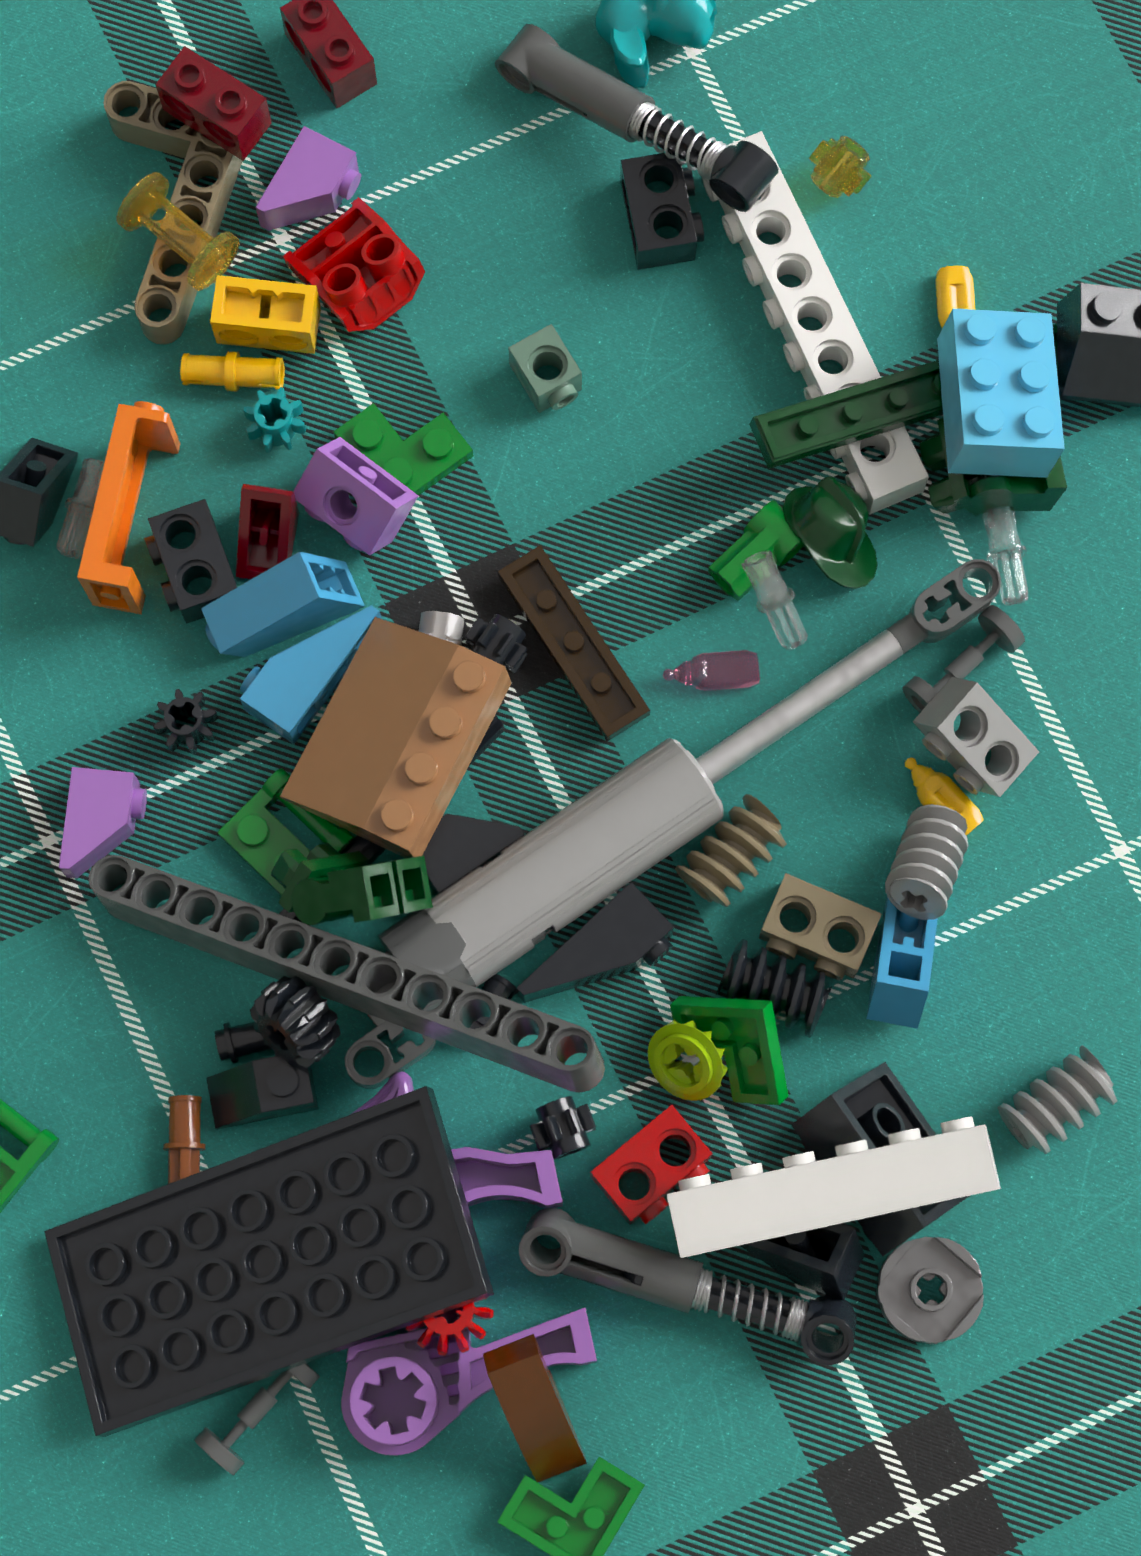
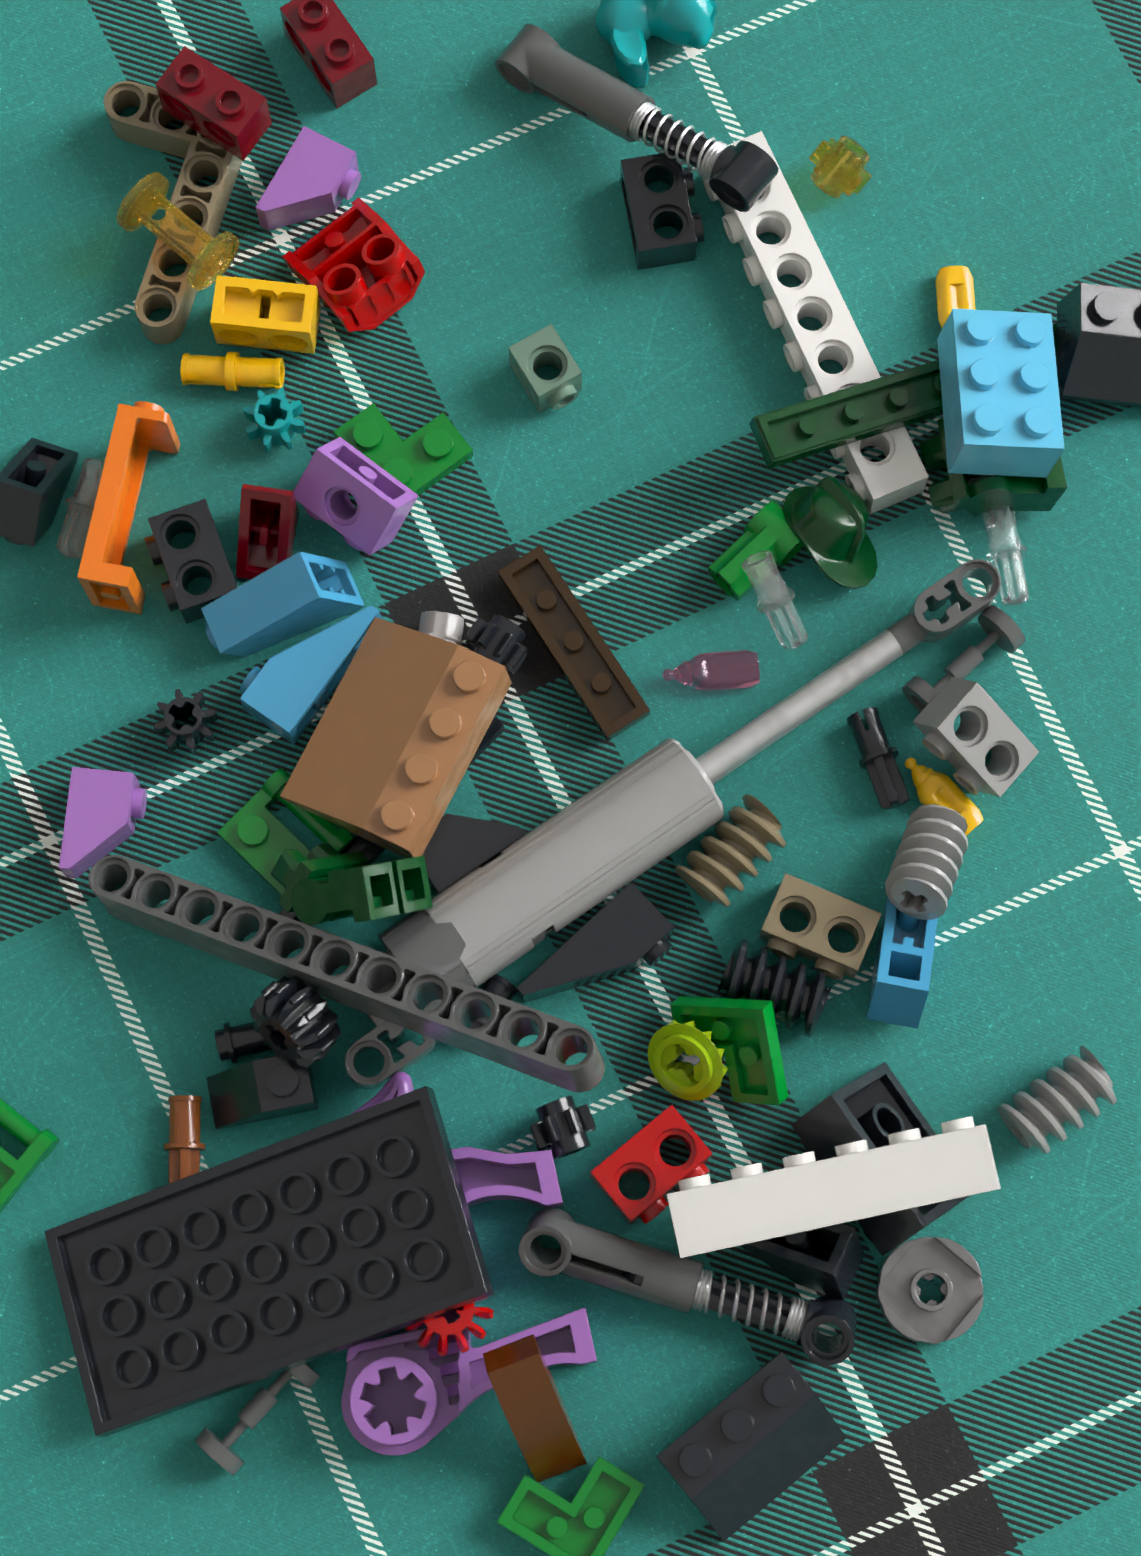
none -> black slope [655,1352,847,1542]
none -> black axle [847,707,909,810]

